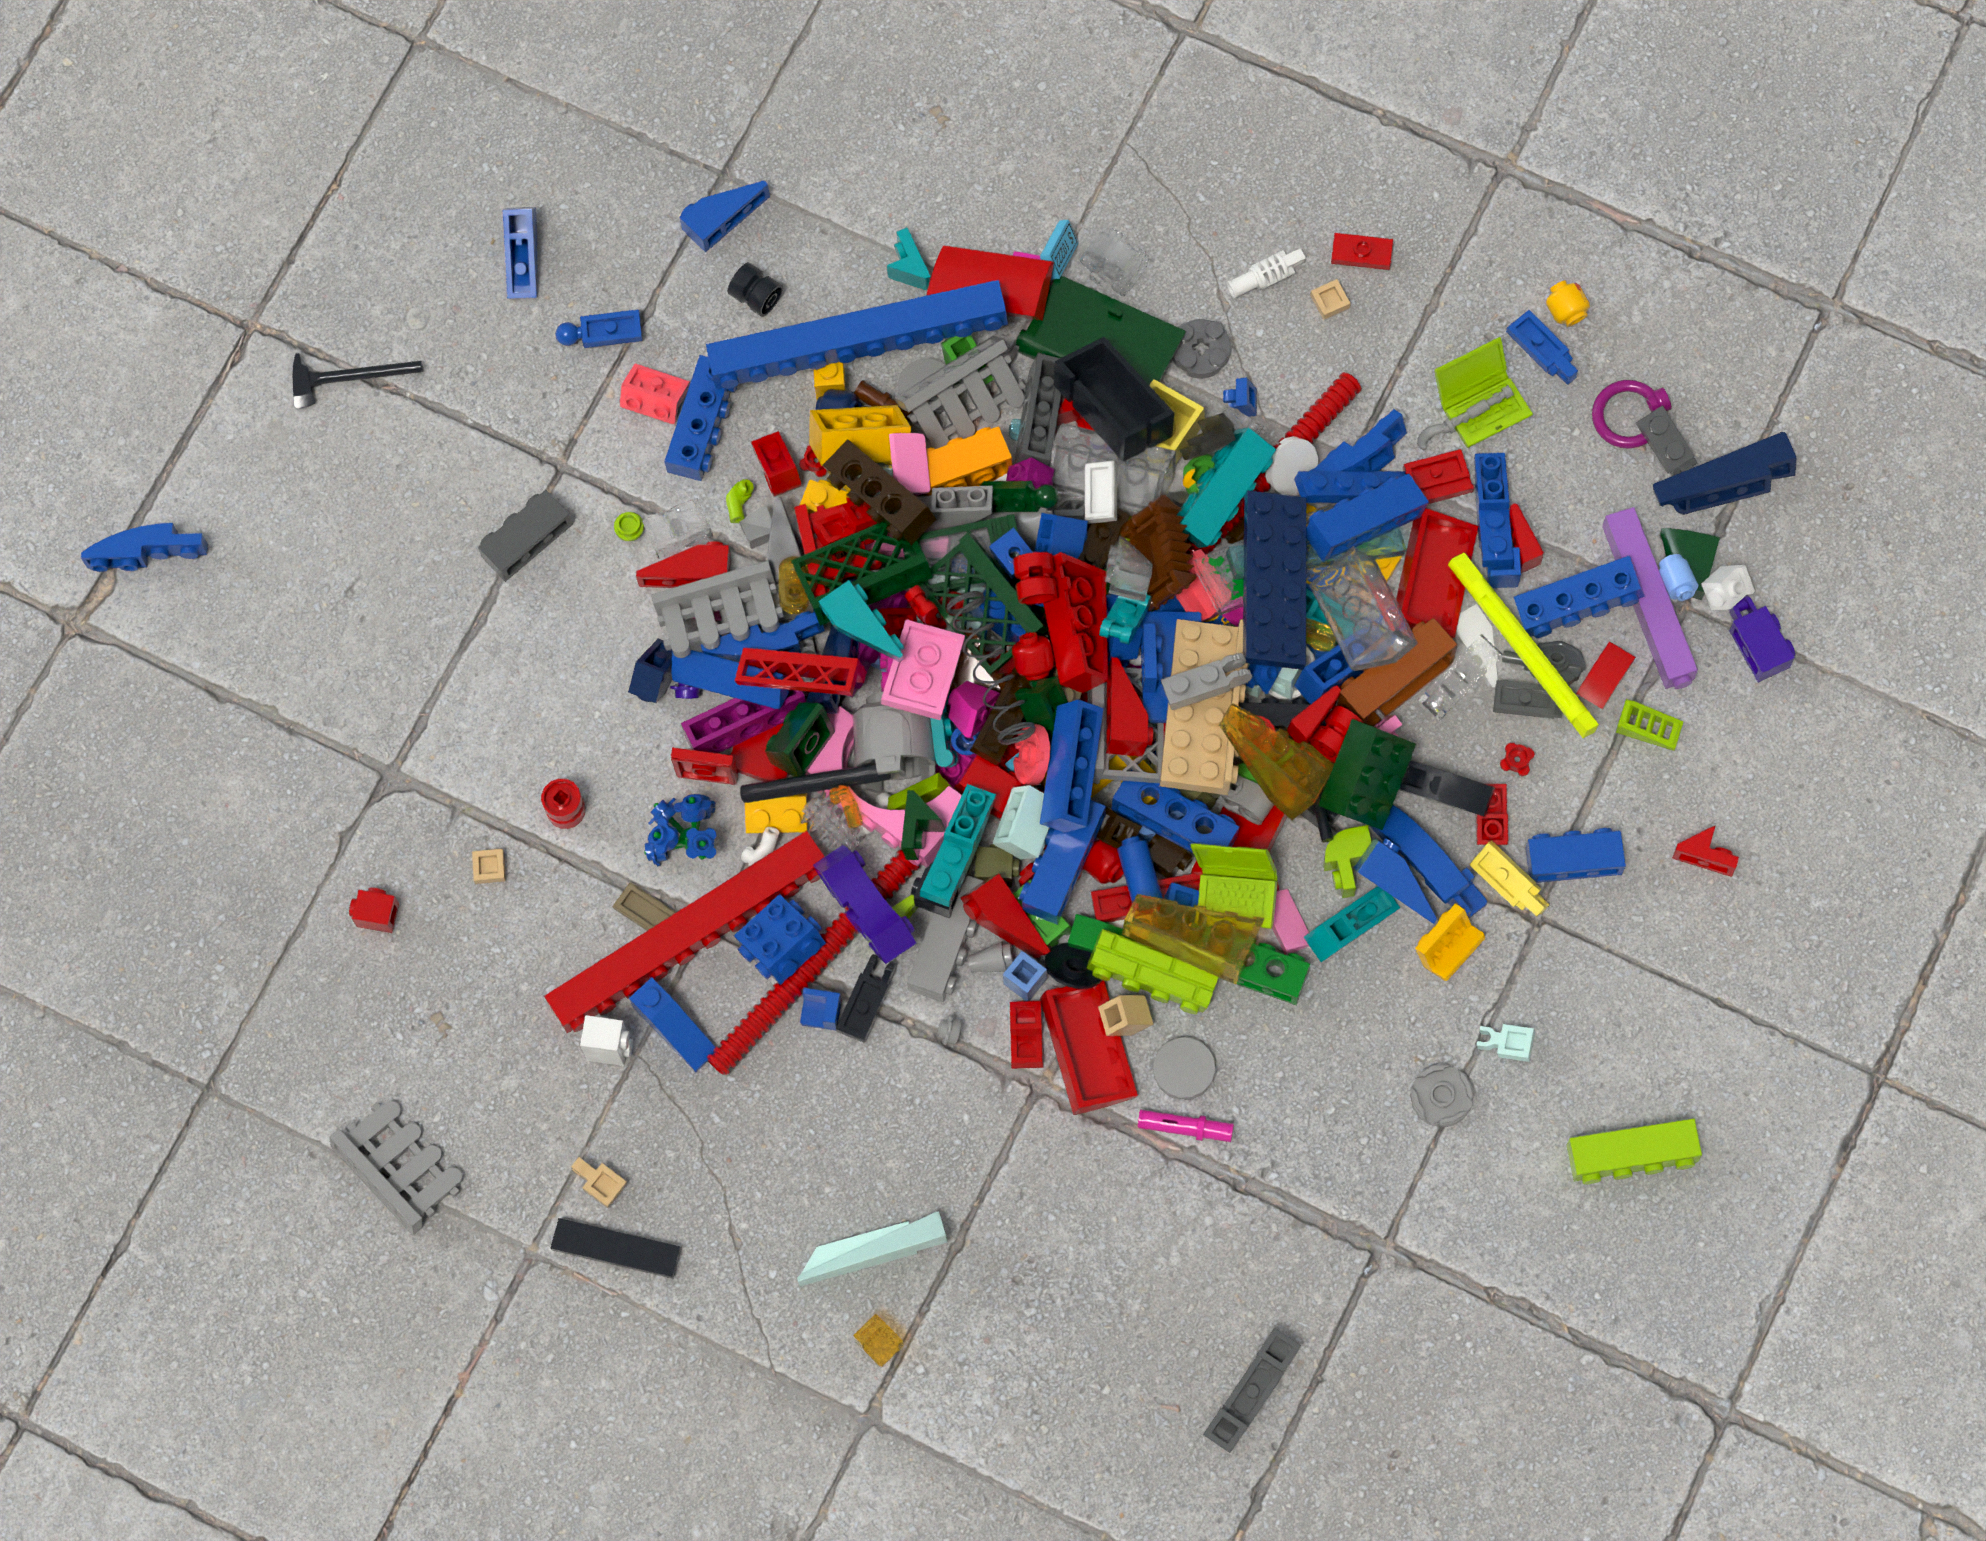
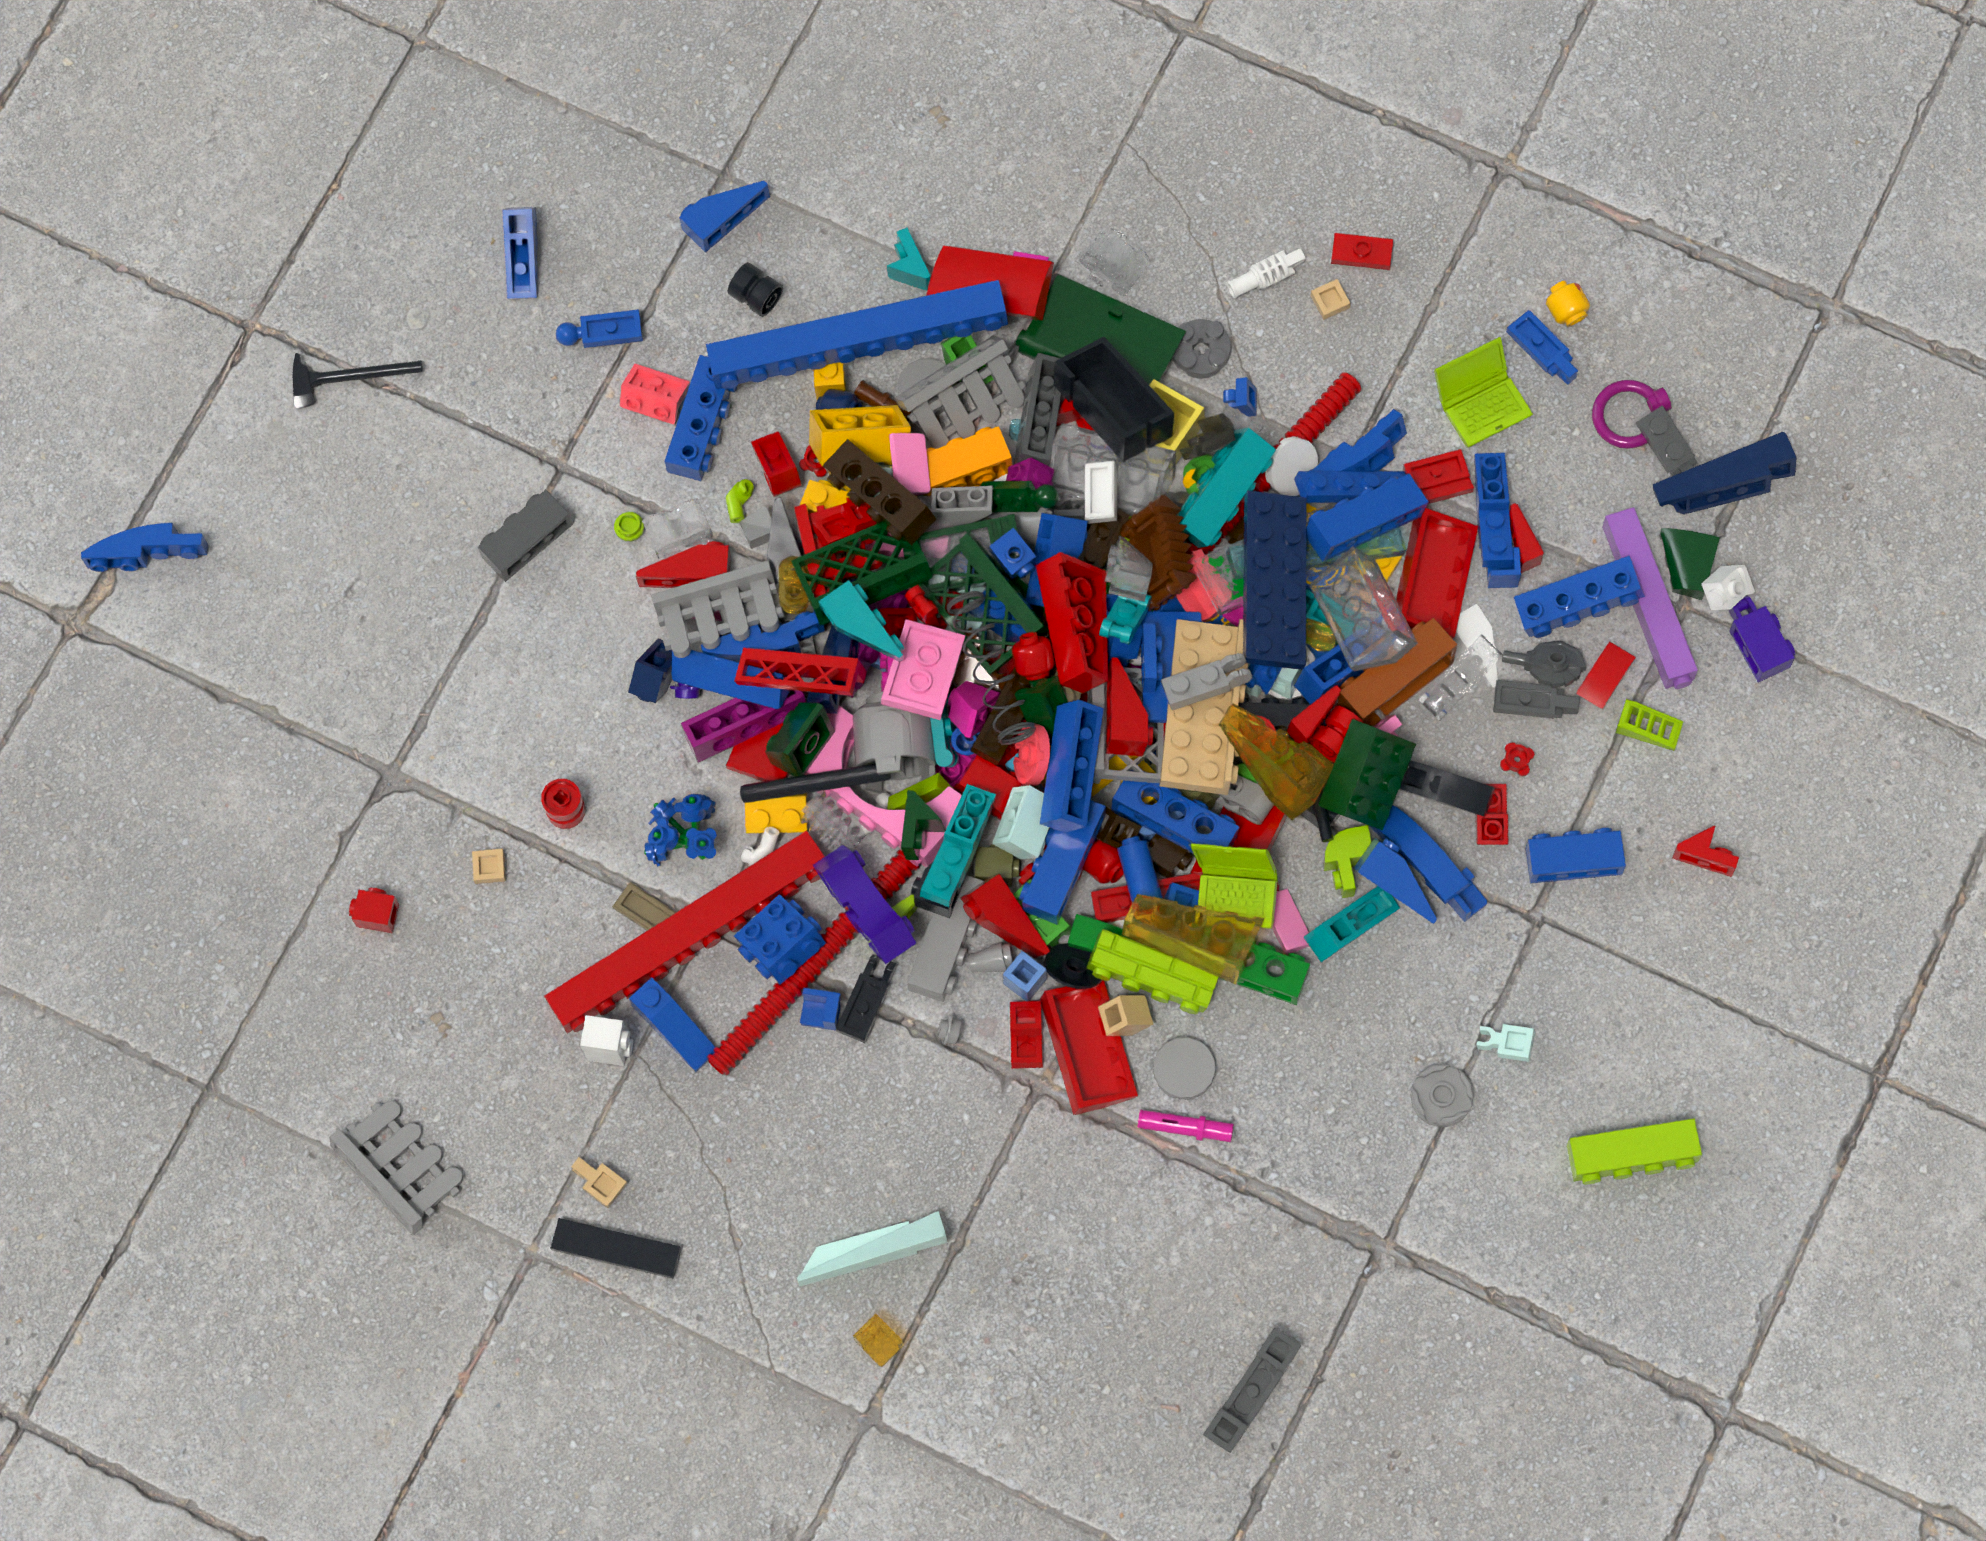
red tile [670,747,738,785] -> none
clear yellow arm [829,785,863,828] -> none
red wheel [1013,552,1058,605] -> none
medium azure tile [1040,220,1078,280] -> none
yellow bracket [1415,903,1485,981] -> none
light grey piece [1417,385,1514,450] -> none
neon yellow piece [1448,553,1599,738] -> none
light yellow hinge [1469,841,1550,916] -> none
light blue brick [1659,554,1698,601] -> none

